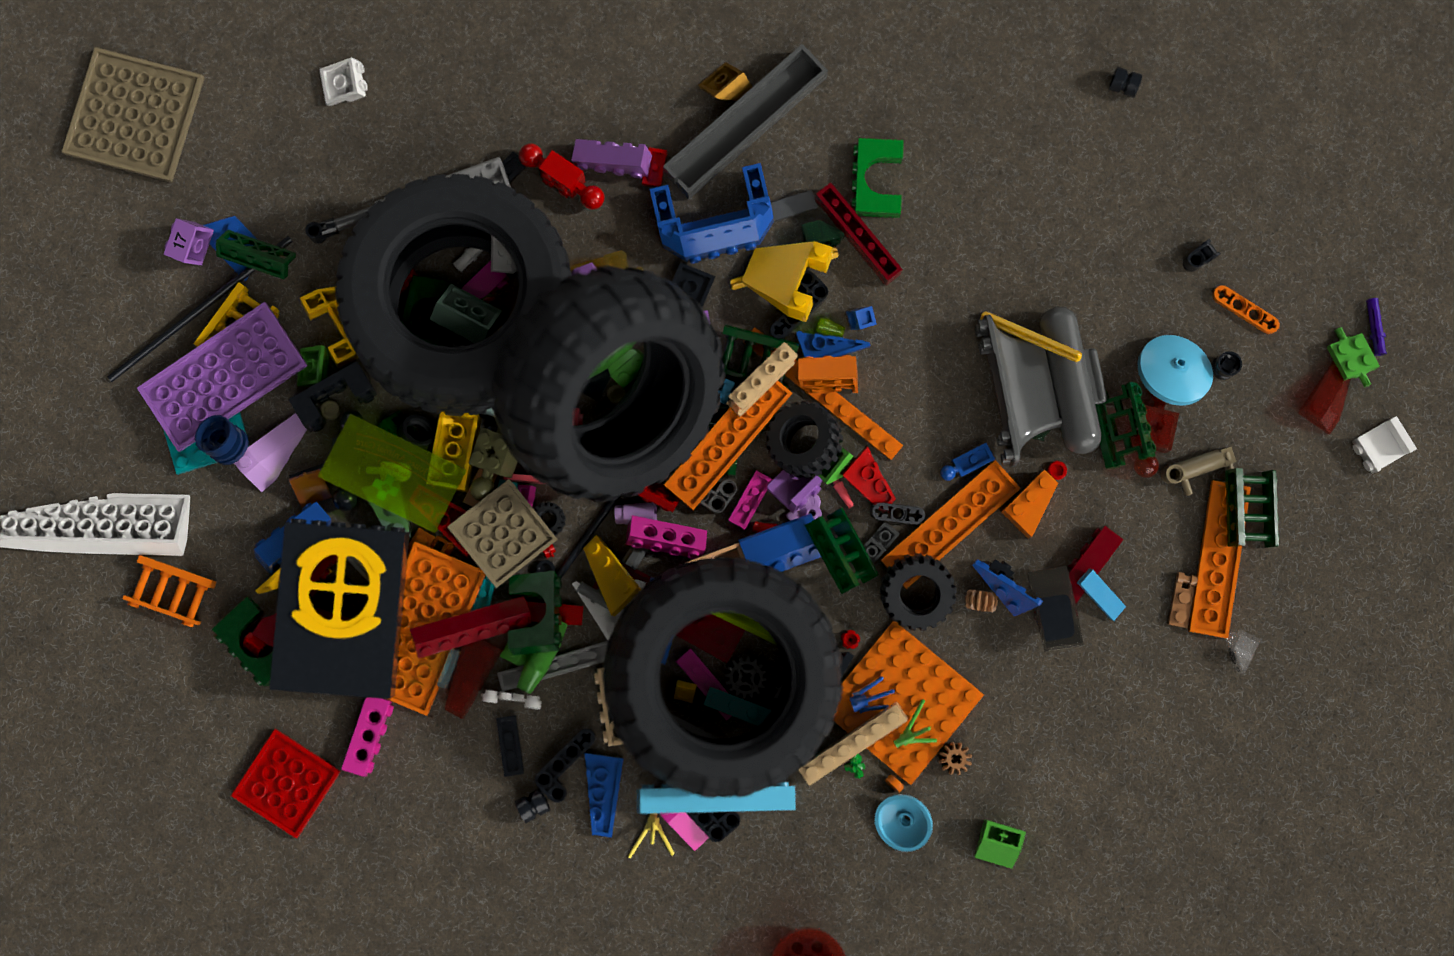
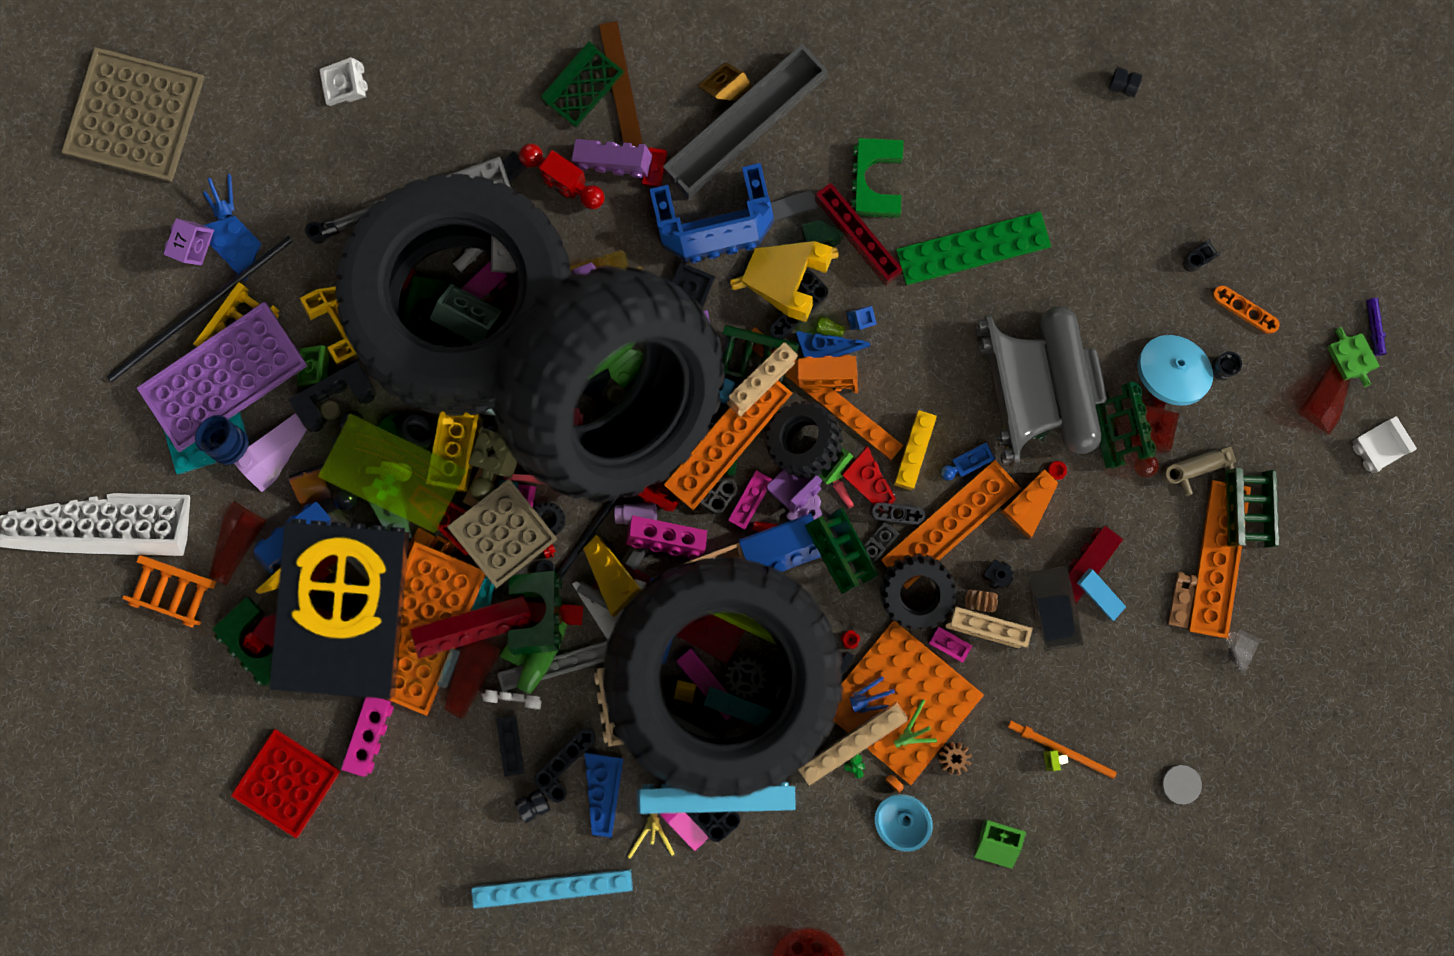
dark green fence [216,230,296,280] -> none
blue wing [972,560,1043,616] -> none
yellow axle [980,311,1082,362] -> none
none -> blue plant [203,174,235,220]
none -> clear red wedge [209,501,267,586]
none -> medium azure brick [472,869,633,908]
none -> dark green fence [541,41,624,128]
none -> reddish brown tile [599,21,643,147]
none -> yellow brick [894,410,937,491]
none -> green plate [896,211,1052,286]
none -> dark pink plate [928,627,972,663]
none -> tan fence [945,607,1033,648]
none -> orange bar [1008,721,1117,779]
none -> lime tile [1043,751,1068,771]
none -> light grey tile [1162,765,1202,805]

